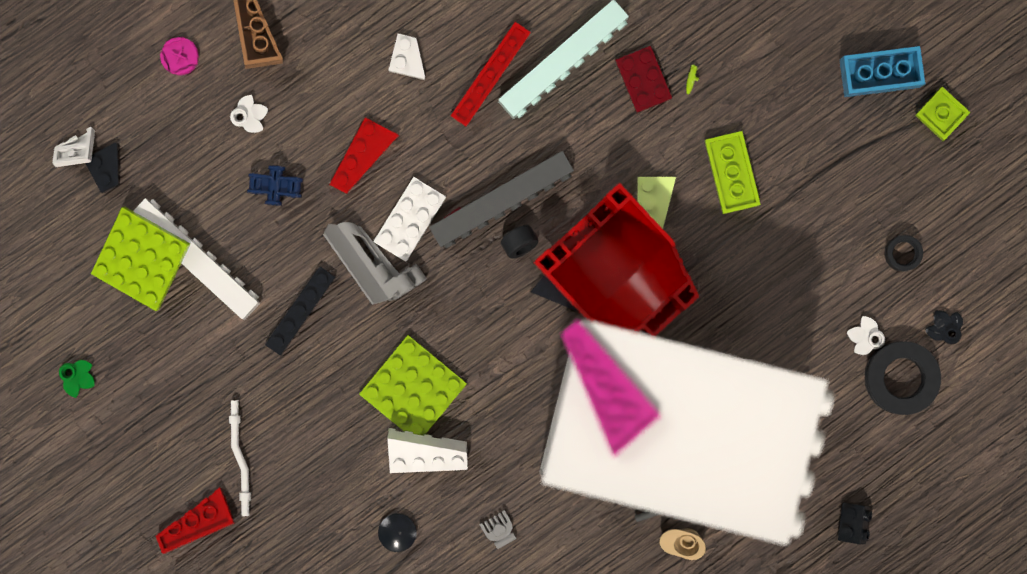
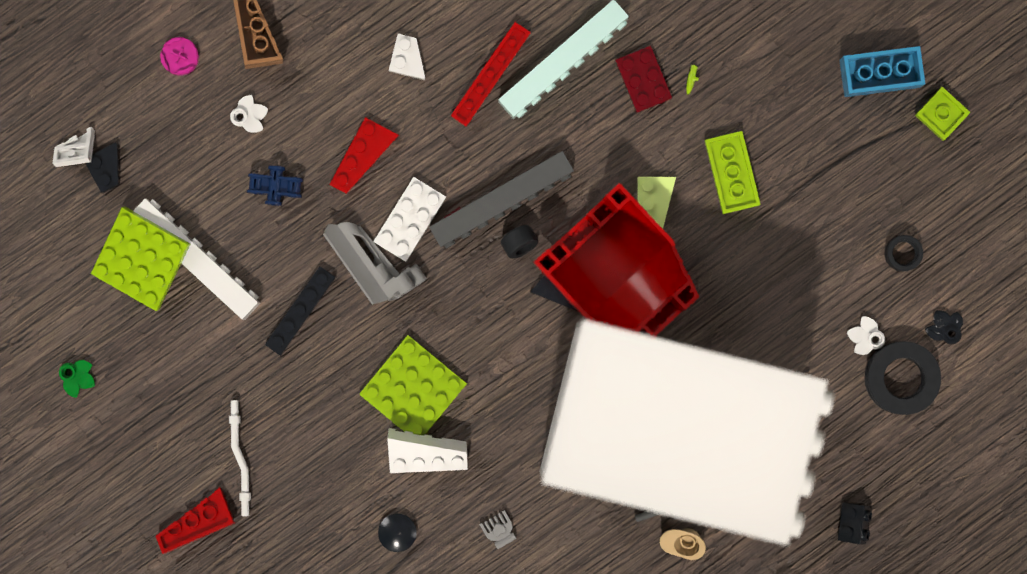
dark pink wing [562,320,661,458] -> none

